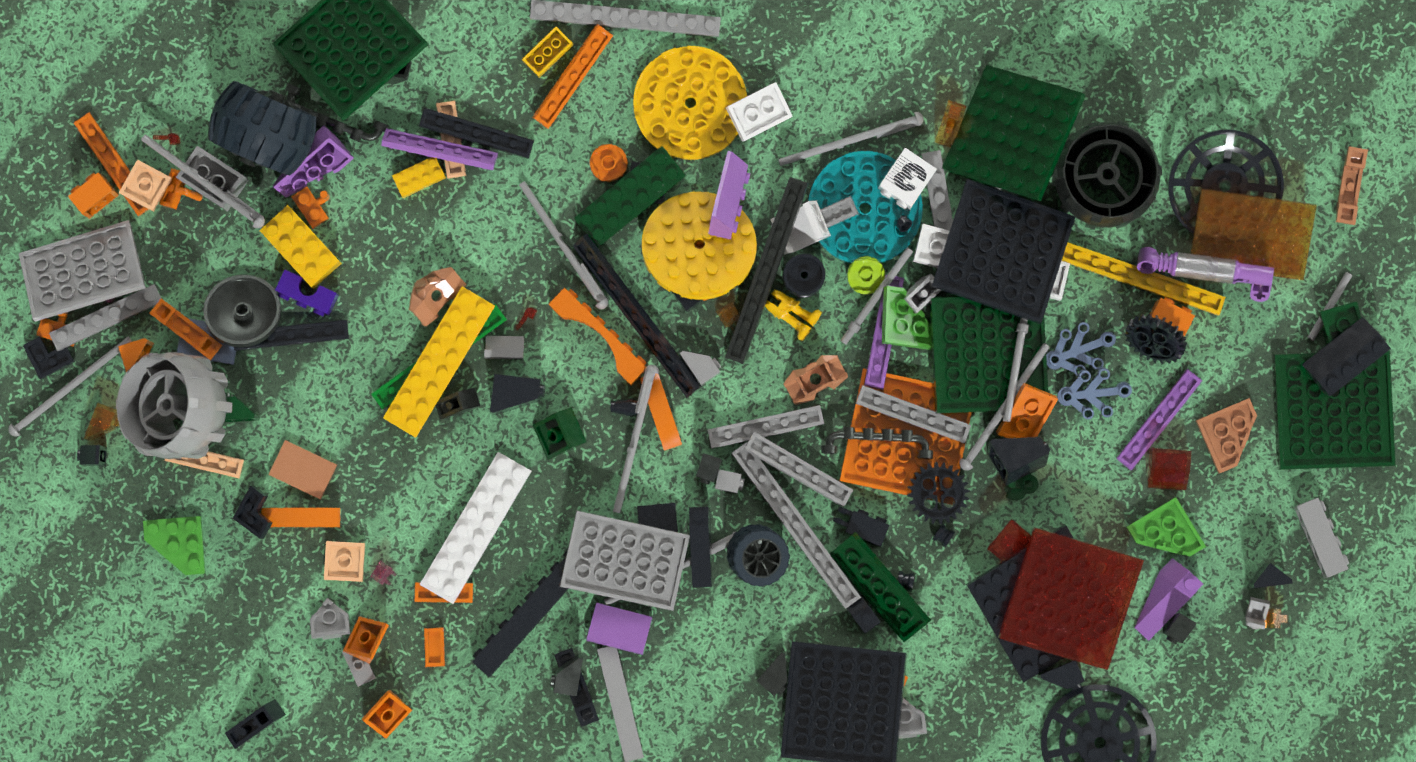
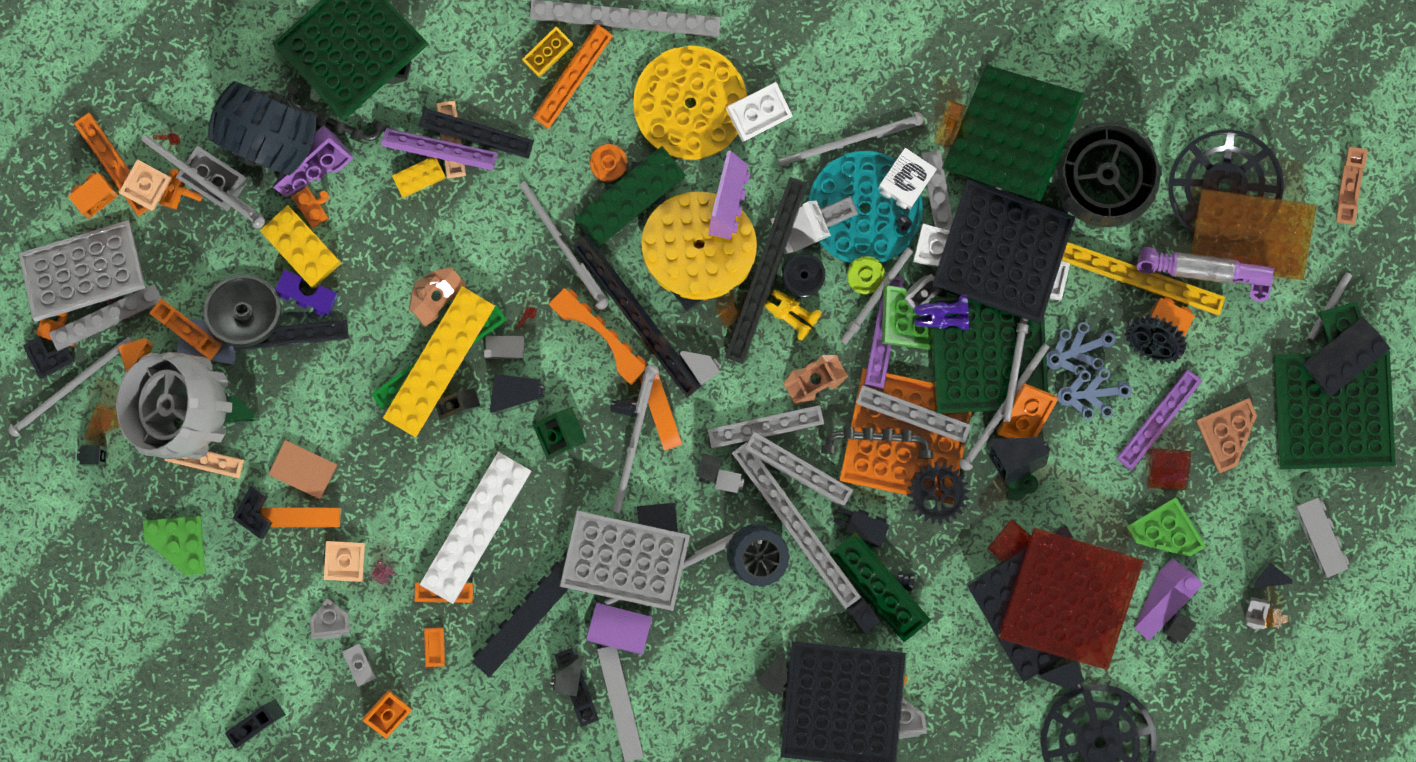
orange slope [343,616,389,664] -> none
black slope [689,507,712,588] -> none
black wheel [932,523,955,547] -> none
none -> dark purple piece [914,294,969,330]

